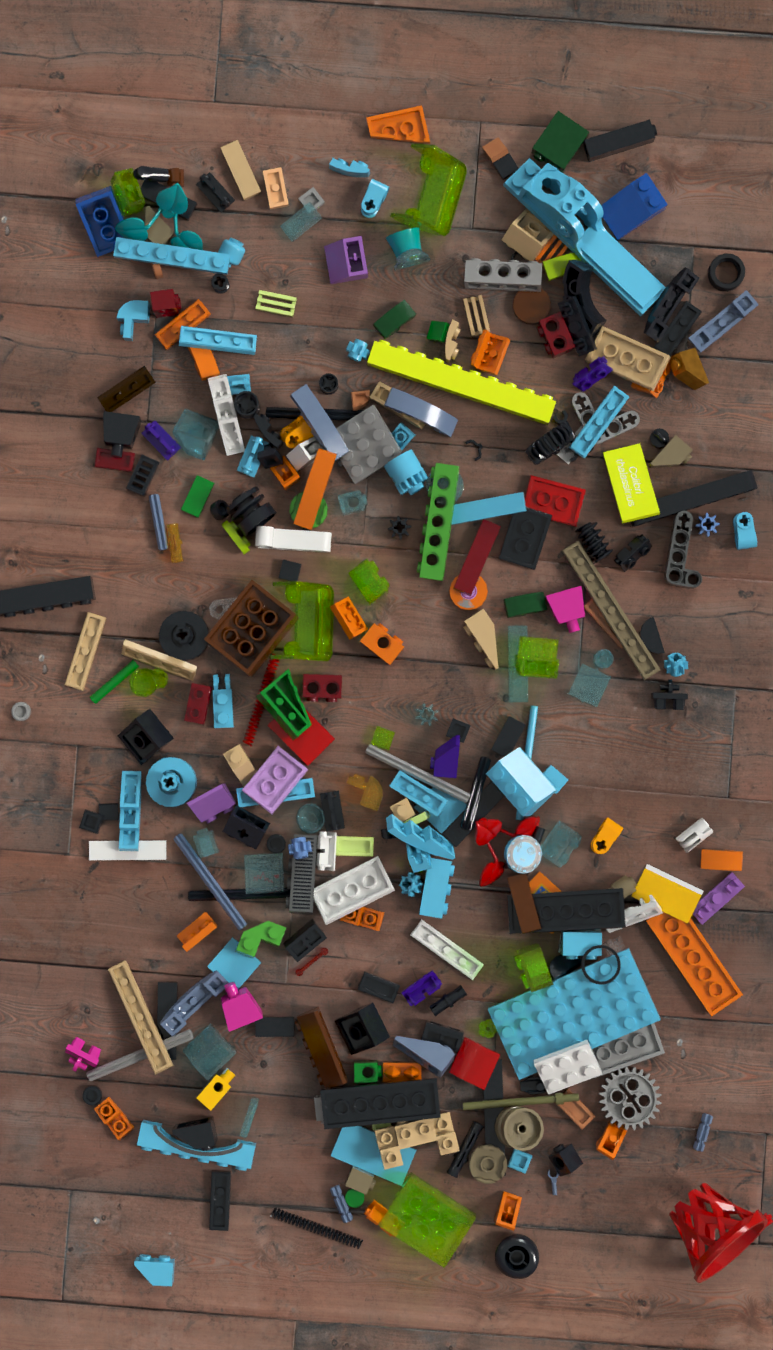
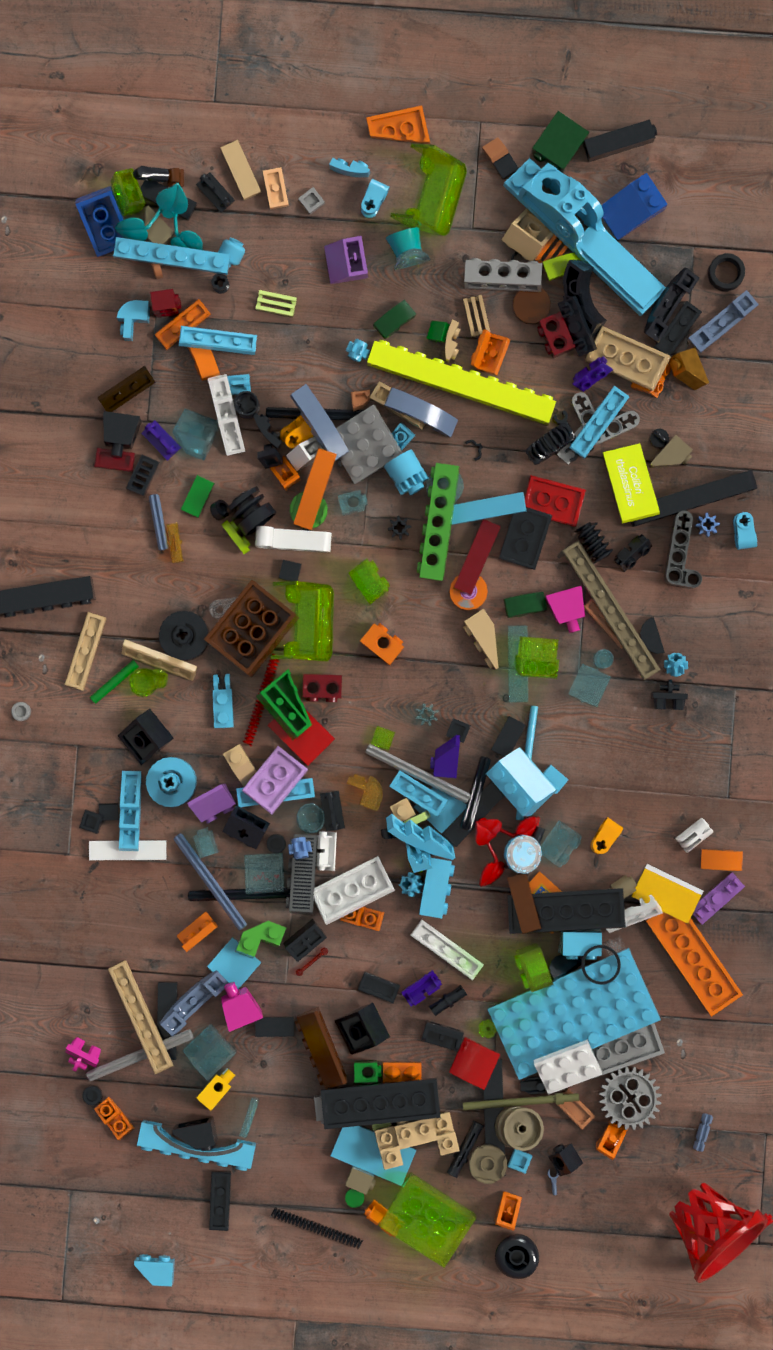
dark red brick [184,683,212,725] -> none
medium azure hinge [237,435,269,478] -> none
clear light blue plate [280,202,322,242] -> none
black wheel [319,373,338,395] -> none
orange bracket [330,596,368,640] -> none
sand blue axle [330,1185,353,1223] -> none
yellowish green tile [336,836,374,857] -> none
sand blue slope [393,1036,455,1078] -> none

